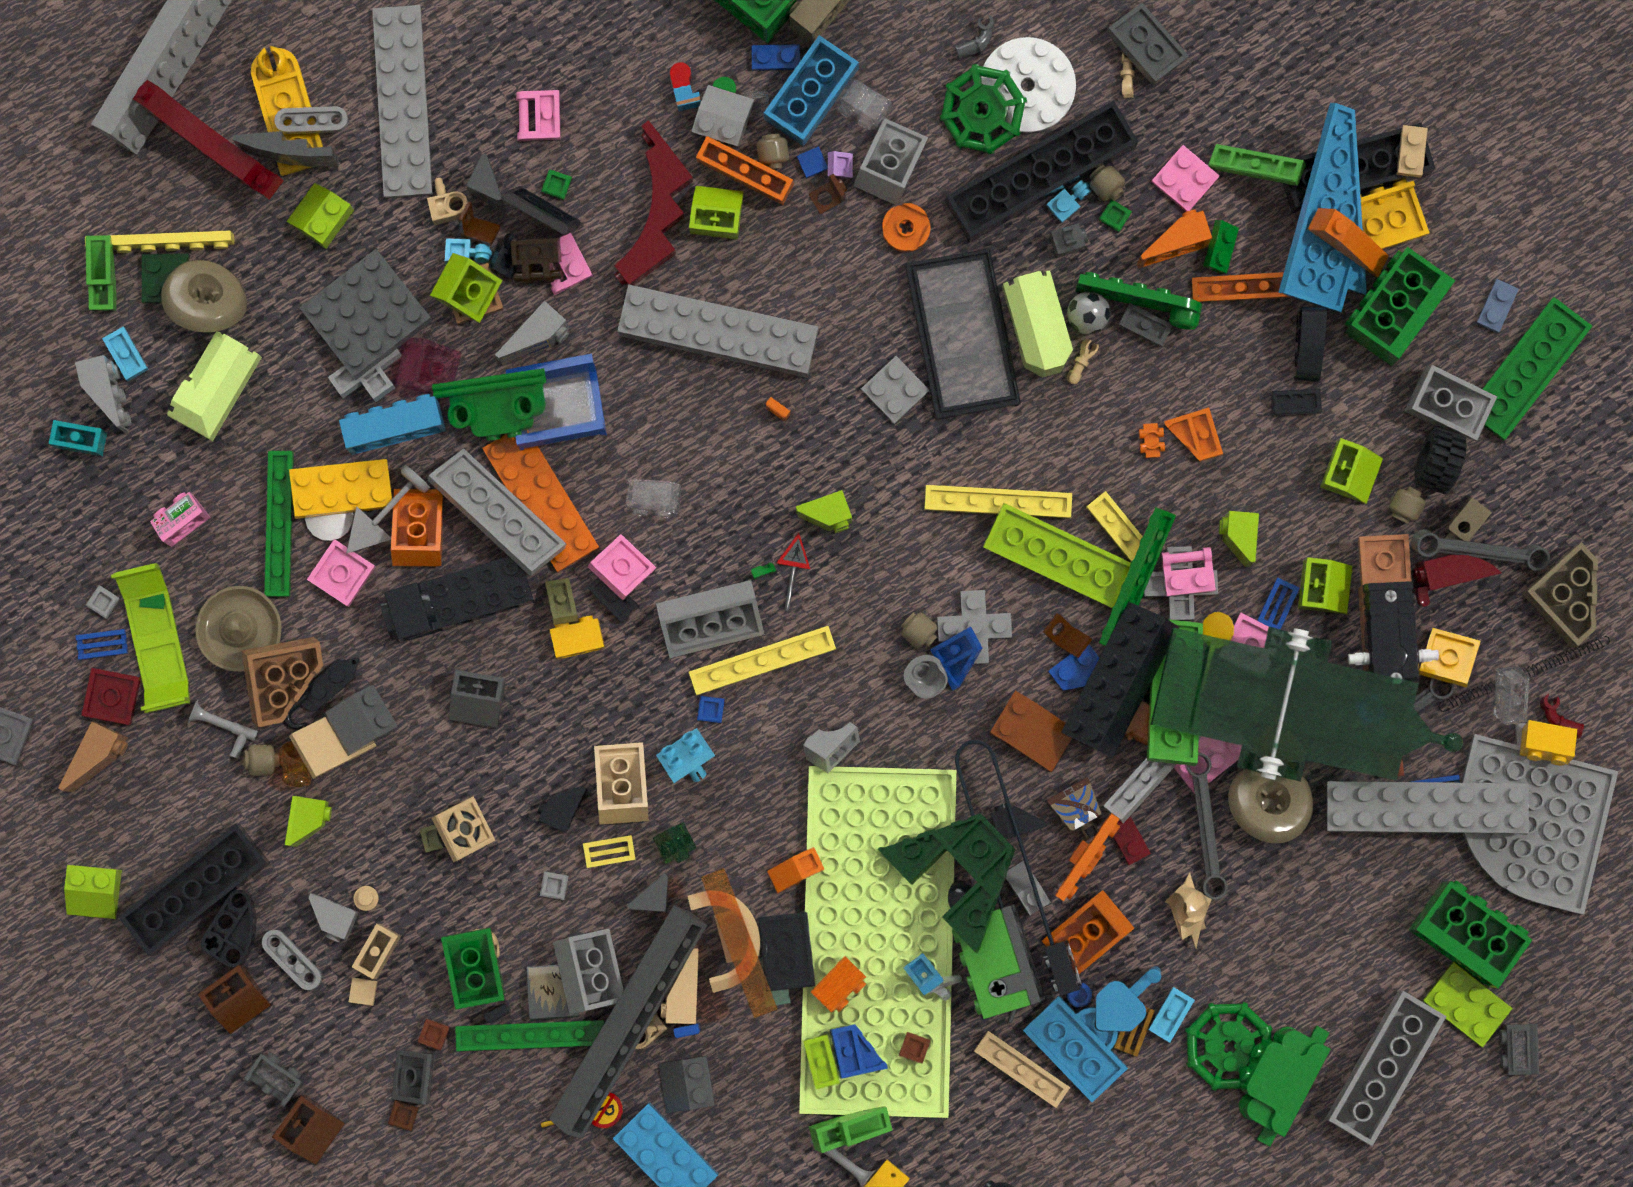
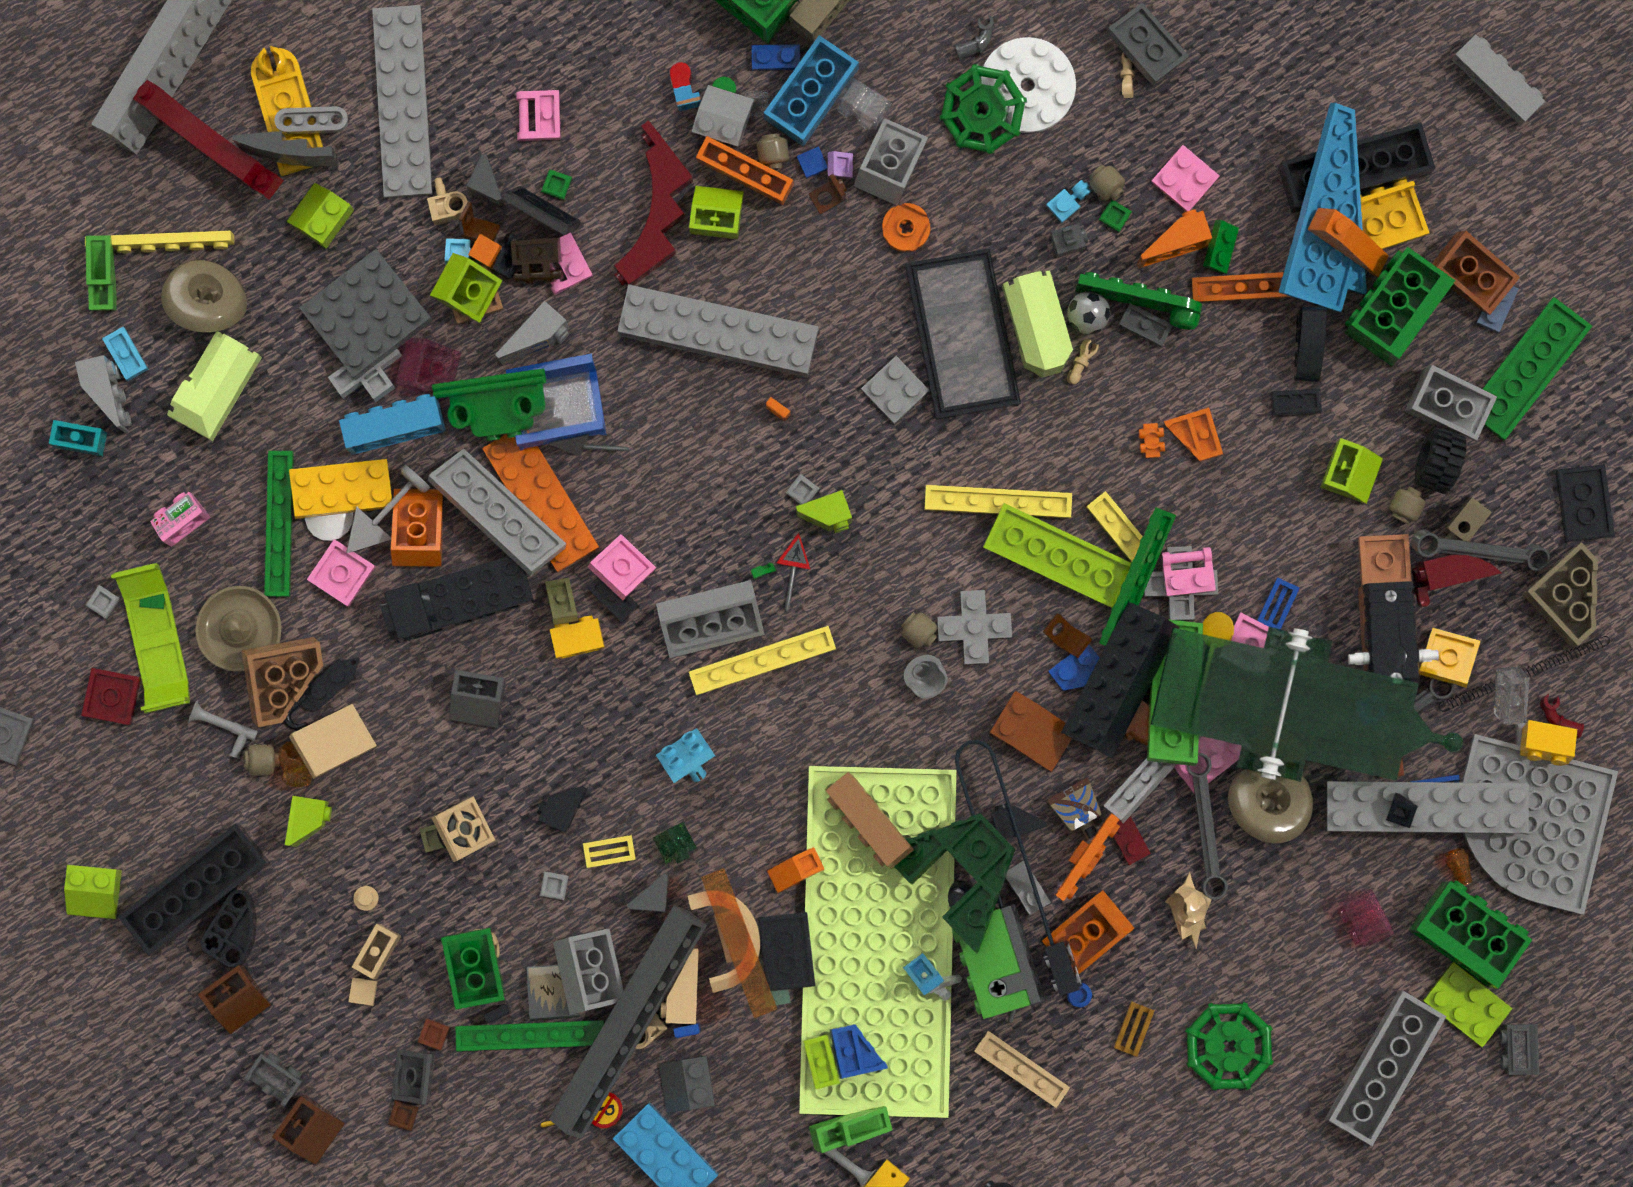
medium nougat slope [58,722,128,793] -> none
blue tile [76,629,128,660] -> none
dark green wing [142,254,190,304] -> none
light grey plate [262,930,322,990] -> none
light grey slope [309,893,359,942] -> none
dark grey slope [324,685,398,756] -> none
tan slope [594,742,649,825] -> none
clear brick [626,478,682,518] -> none
blue tile [697,696,725,723] -> none
light grey arch [803,723,860,773] -> none
orange brick [811,956,866,1013] -> none
copper plate [899,1032,931,1064] -> none
blue wing [930,627,983,691] -> none
black brick [945,100,1138,243] -> none
dark azure plate [1023,966,1161,1102] -> none
medium azure plate [1148,987,1195,1043] -> none
bright green plate [1208,144,1306,186] -> none
lime slope [1218,511,1259,567] -> none
green brick [1239,1025,1331,1147] -> none
lime slope [1298,557,1352,615] -> none
tan plate [1397,125,1428,178] -> none
none -> orange tile [468,234,502,268]
none -> dark grey piece [549,434,629,456]
none -> light grey tile [786,474,820,505]
none -> medium nougat brick [826,772,914,869]
none -> clear pink slope [1337,889,1395,947]
none -> black slope [1386,792,1418,828]
none -> dark orange slope [1432,231,1520,315]
none -> clear orange cone [1445,848,1473,885]
none -> light grey brick [1452,34,1545,126]
none -> black tile [1555,464,1615,542]

